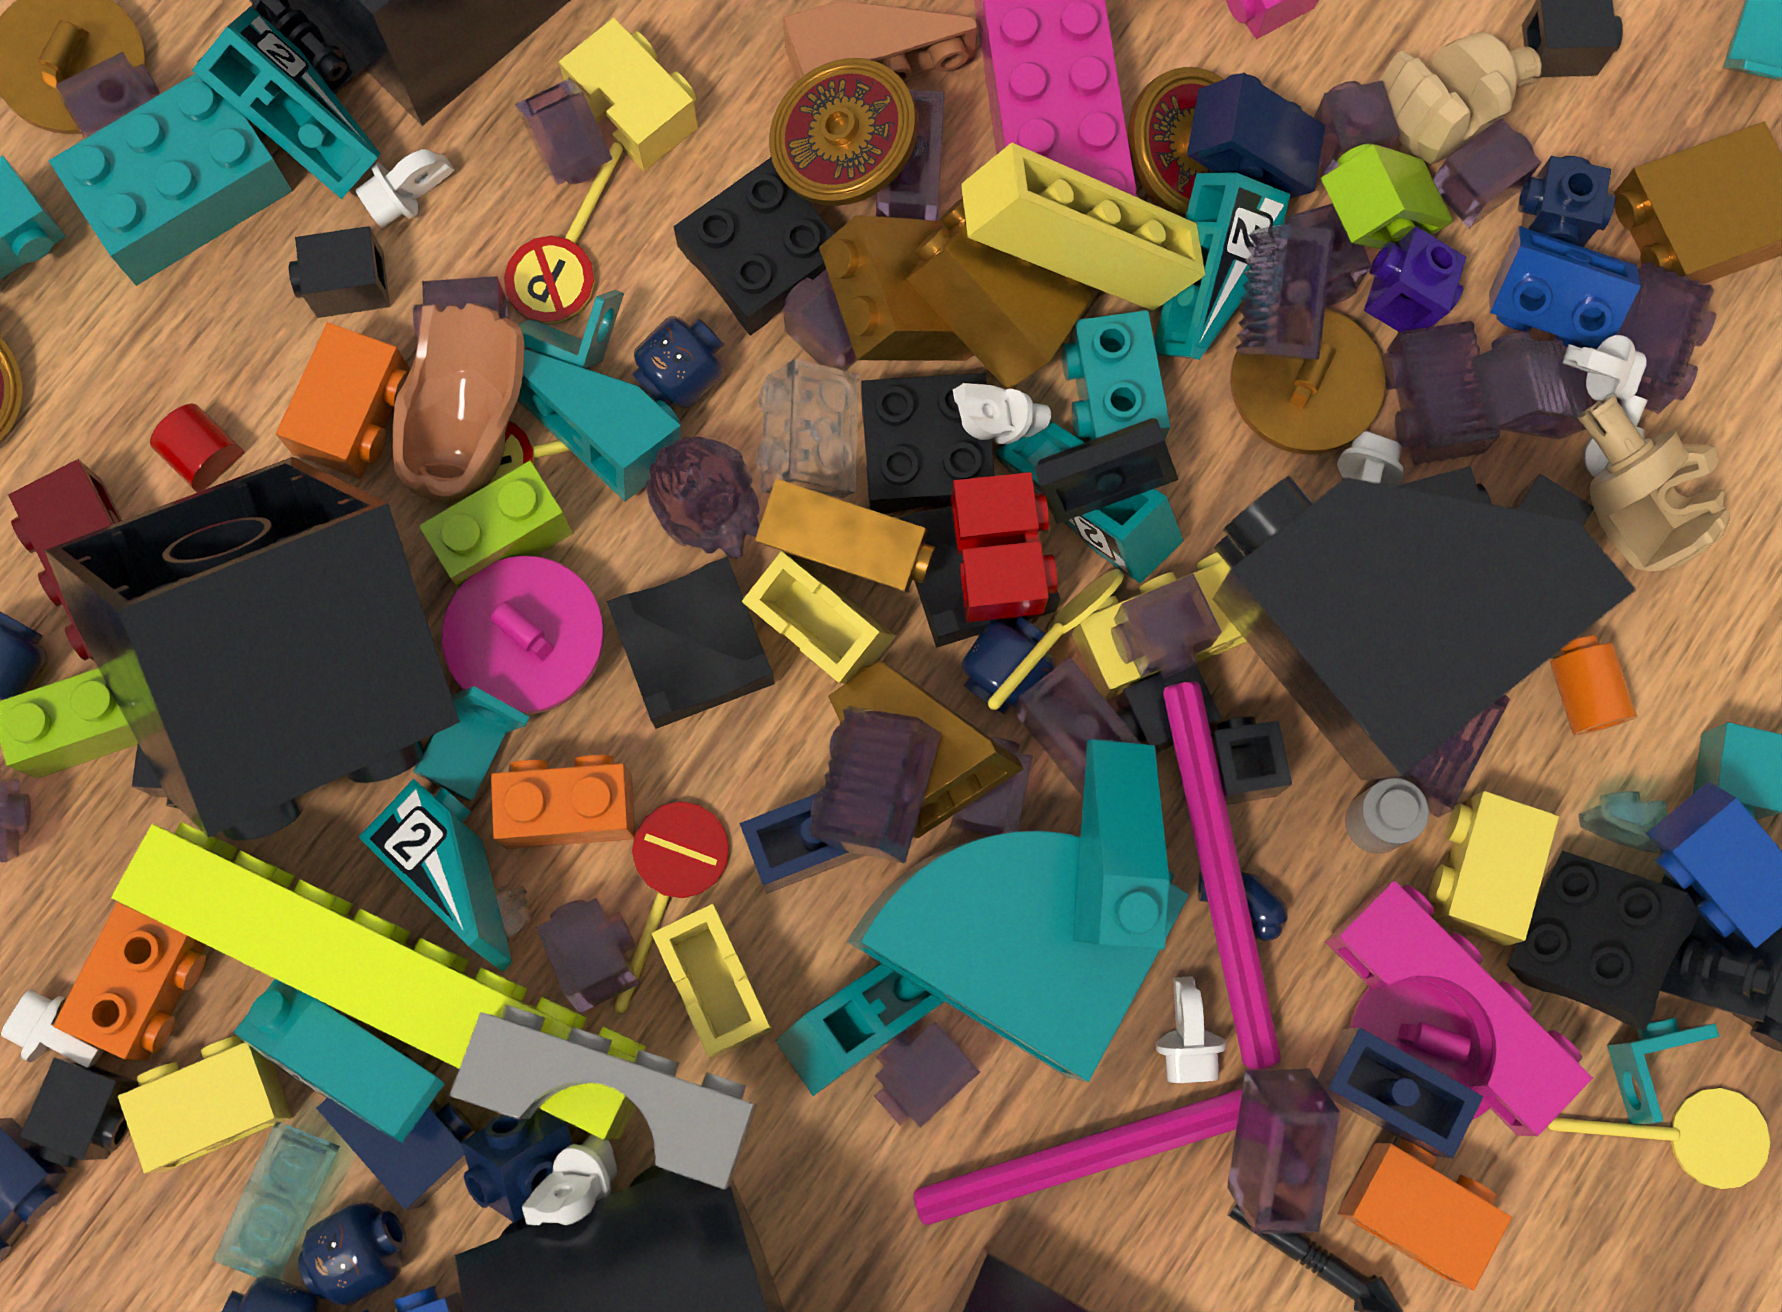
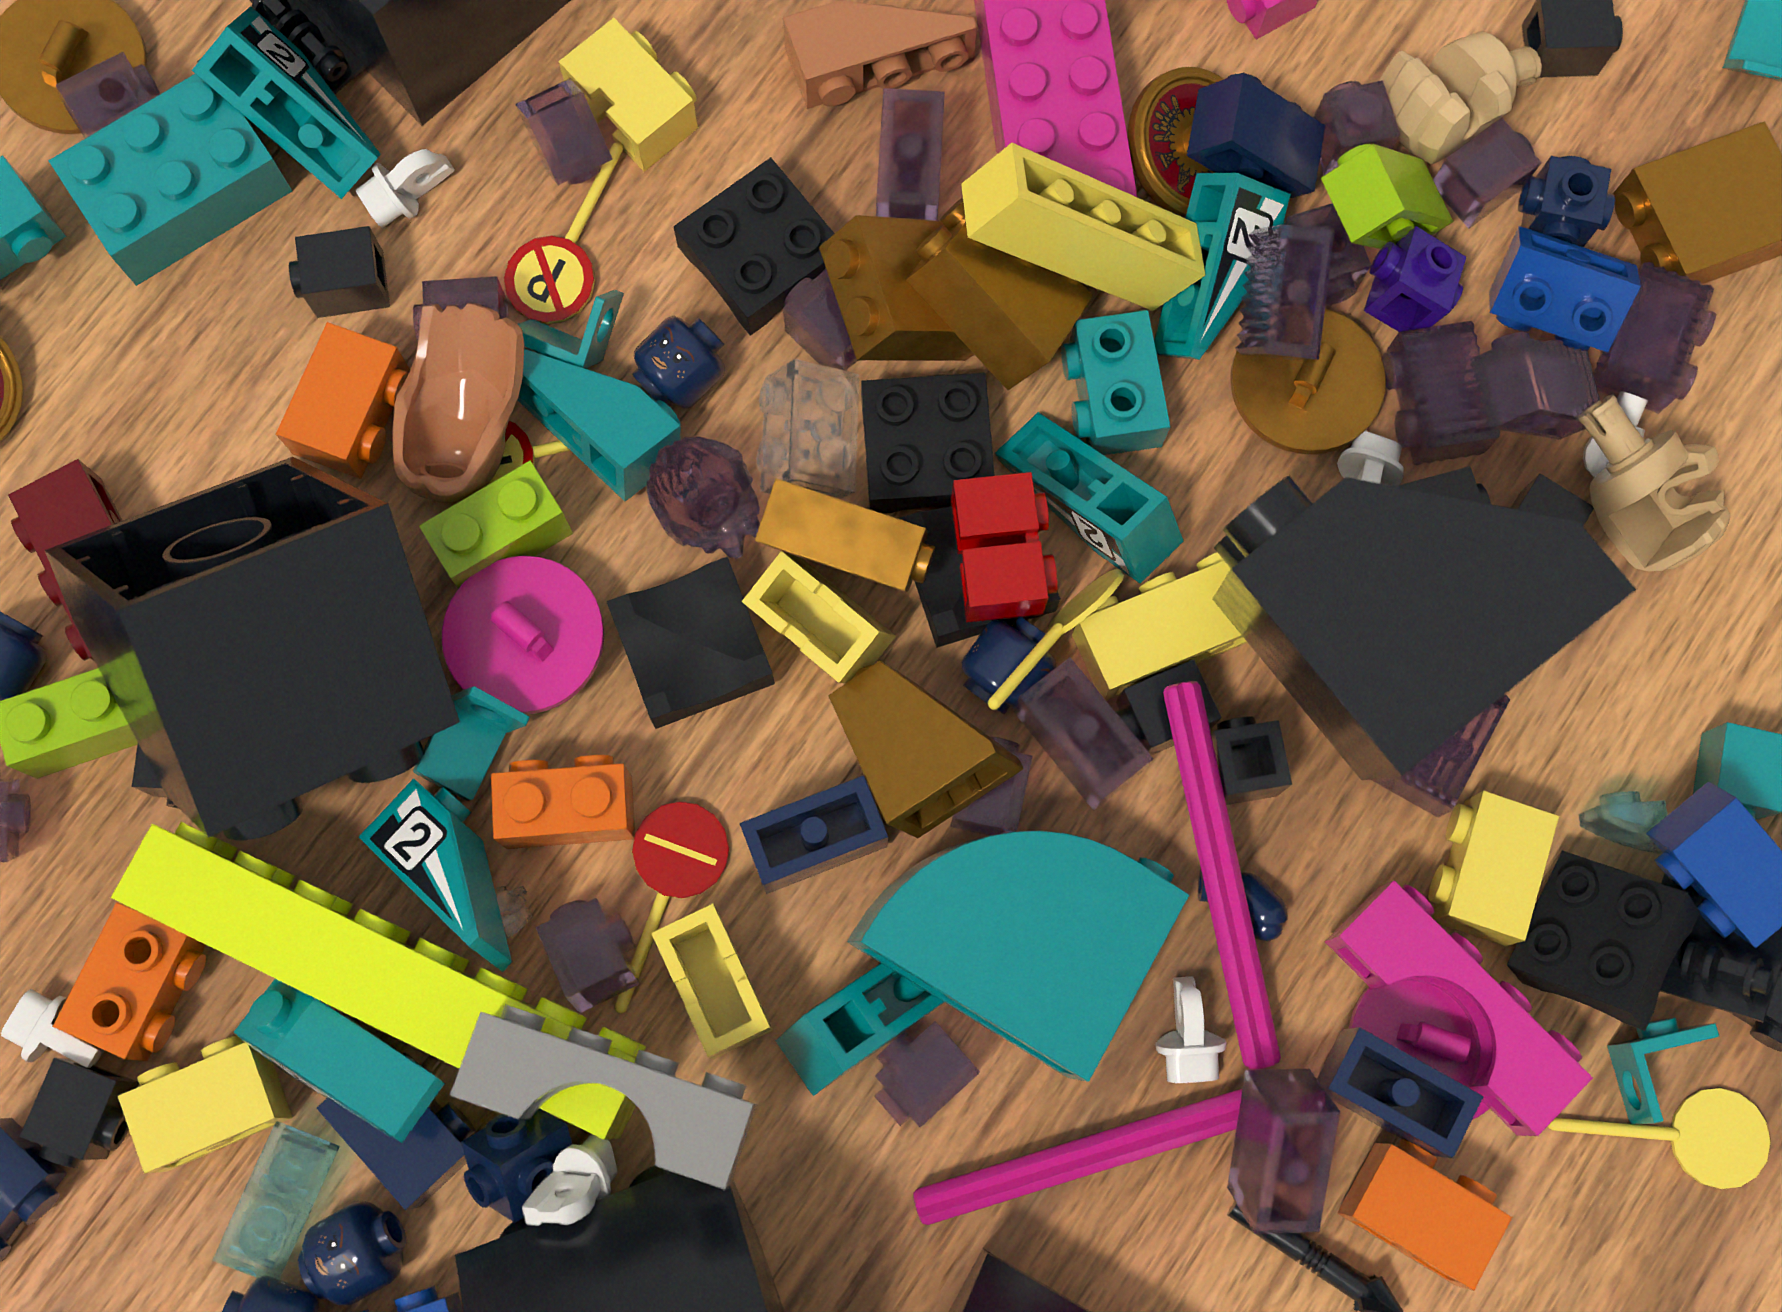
red brick [150,404,245,492] -> none
pearl gold shield [769,58,919,206] -> none
clear purple brick [809,706,942,863] -> none
white piece [953,383,1051,444] -> none
black panel [1034,418,1179,524] -> none
teal slope [1073,739,1170,950] -> none
brick [1111,573,1222,678] -> none
light grey brick [1345,778,1429,854] -> none
orange brick [1550,635,1638,735] -> none
white piece [1562,335,1647,402] -> none

